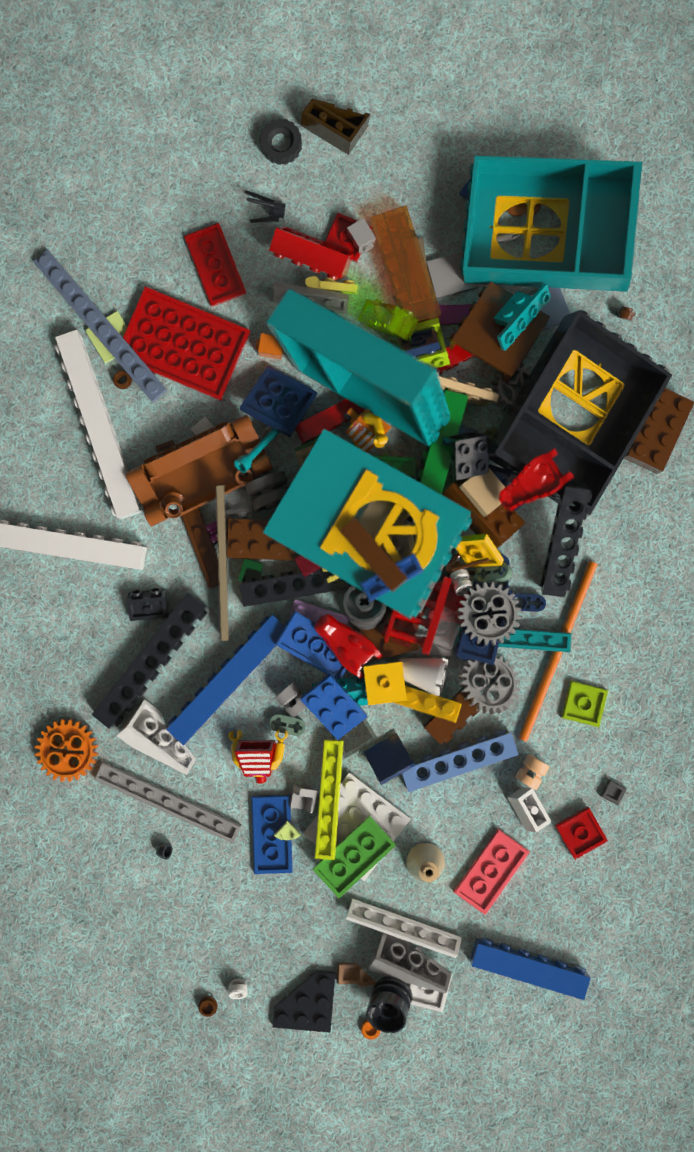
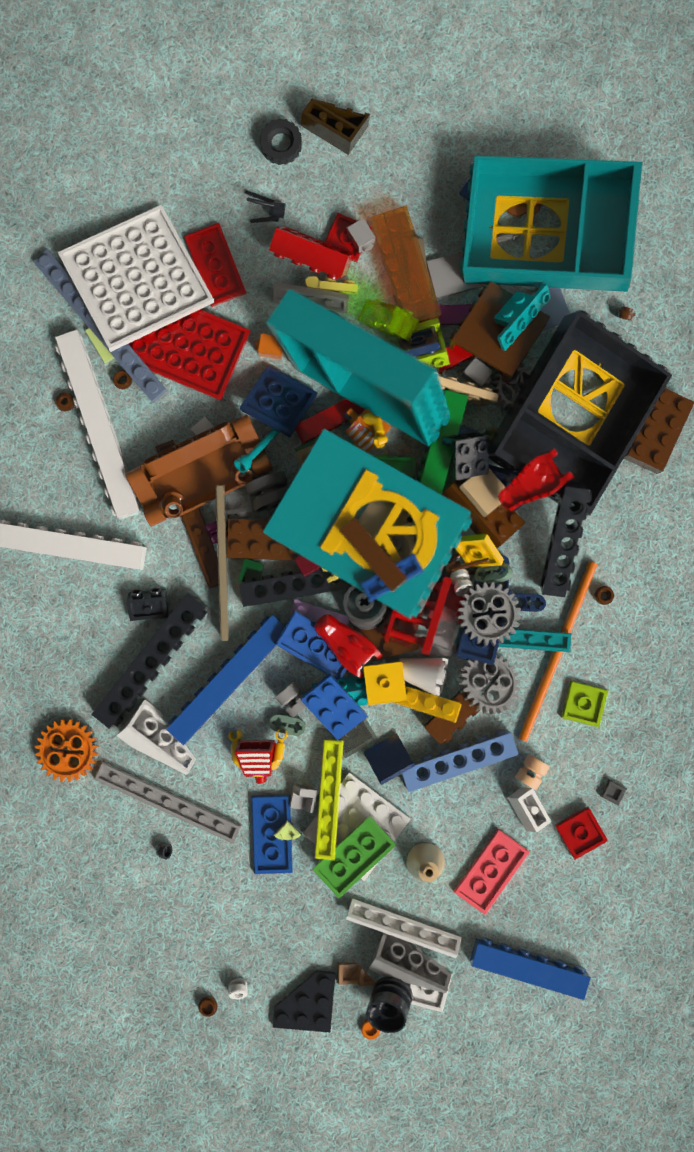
none -> reddish brown plate [55,392,75,412]
none -> white plate [58,205,214,352]
none -> light grey brick [462,357,494,389]
none -> reddish brown plate [594,586,614,605]

